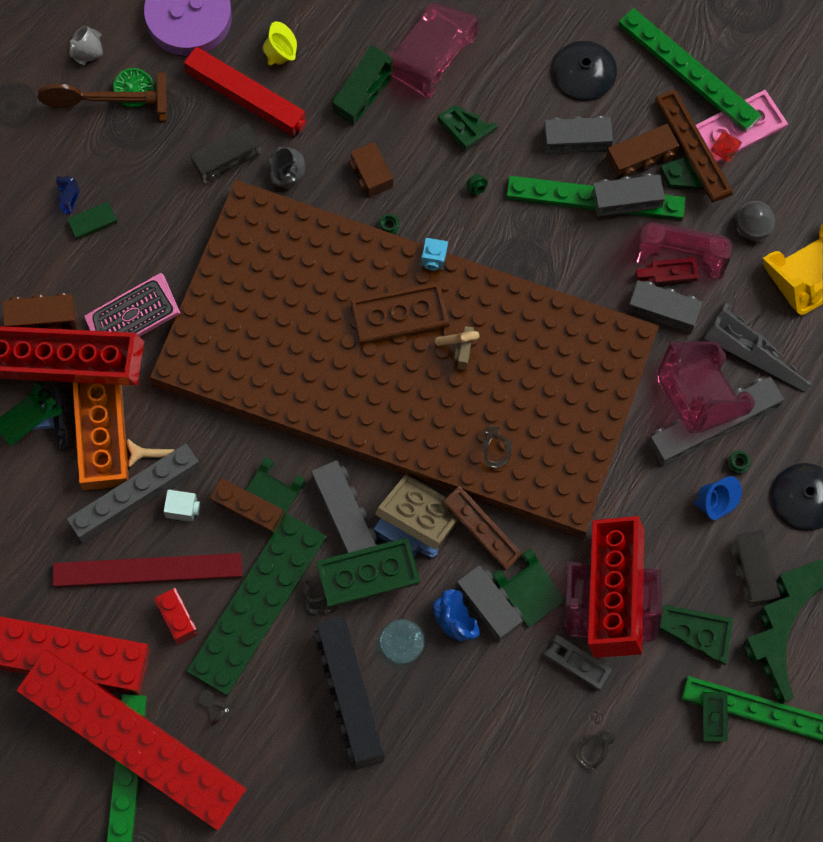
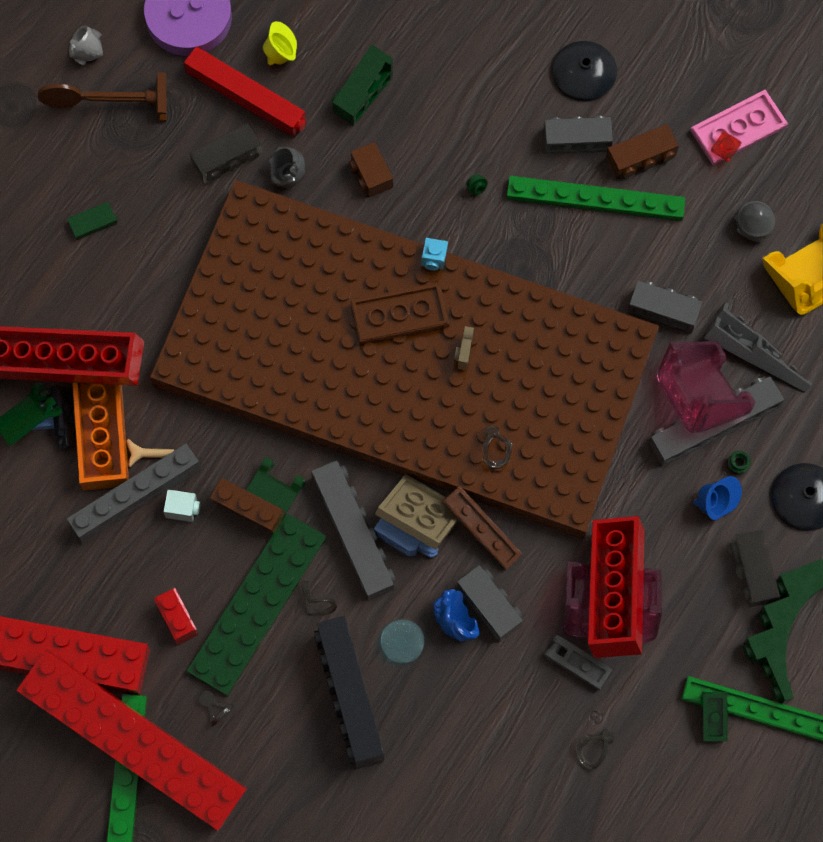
reddish brown brick [3,293,79,330] -> none
dark red tile [53,553,242,588] -> none
clear blue bracket [56,176,81,214] -> none
tile [84,273,181,337] -> none
green wheel [113,68,154,108] -> none
dark green plate [316,537,420,608] -> none
dark green plate [378,214,400,234] -> none
clear pink windscreen [389,2,480,99] -> none
tan piece [435,331,480,346] -> none
dark green wing [437,105,498,151] -> none
dark green flag [492,549,566,628] -> none
dark grey brick [592,174,665,216] -> none
green plate [618,8,761,133] -> none
clear pink windscreen [634,220,732,279] -> none
dark red hinge [635,257,699,285] -> none
reddish brown tile [655,90,733,203] -> none
dark green wing [659,605,734,666] -> none
dark green wing [660,157,703,190] -> none

